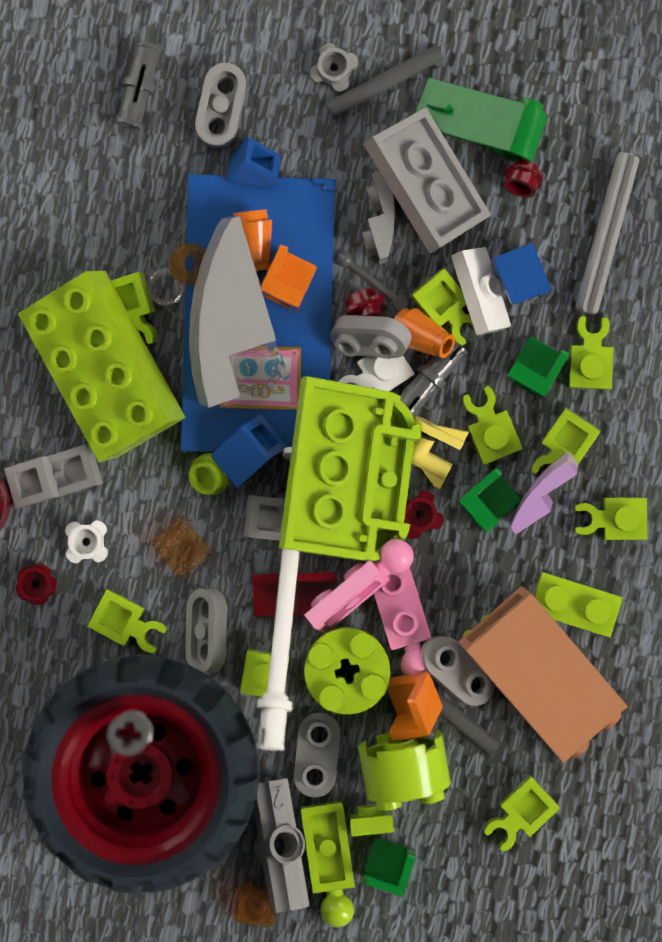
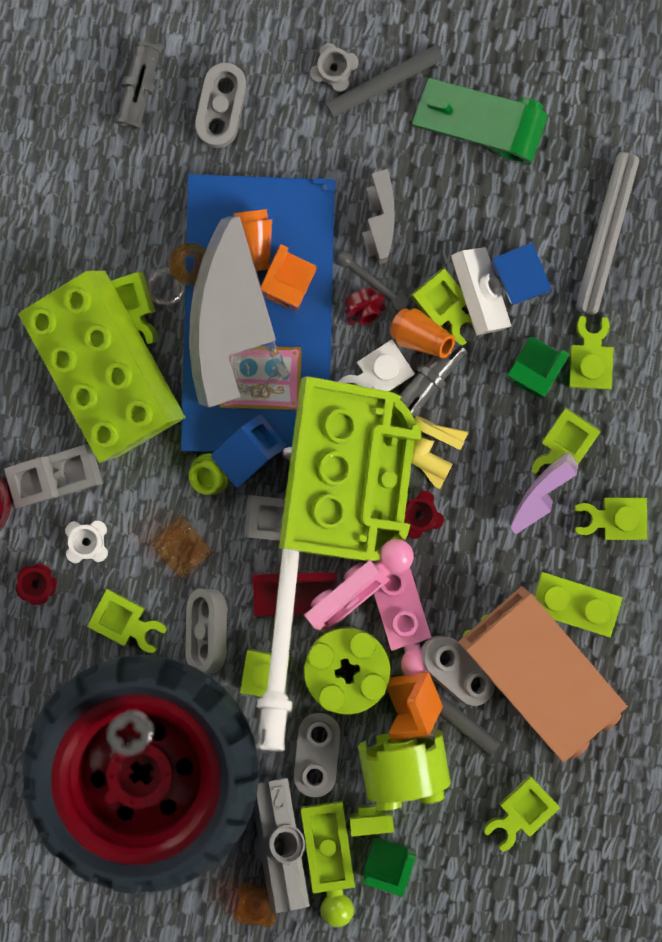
blue slope [226,136,281,187] -> none
light grey plate [330,315,412,359] -> none
light grey plate [363,107,491,253] -> none
green panel [456,468,520,533] -> none
lime plate [463,386,523,465] -> none
dark red plate [503,160,543,198] -> none

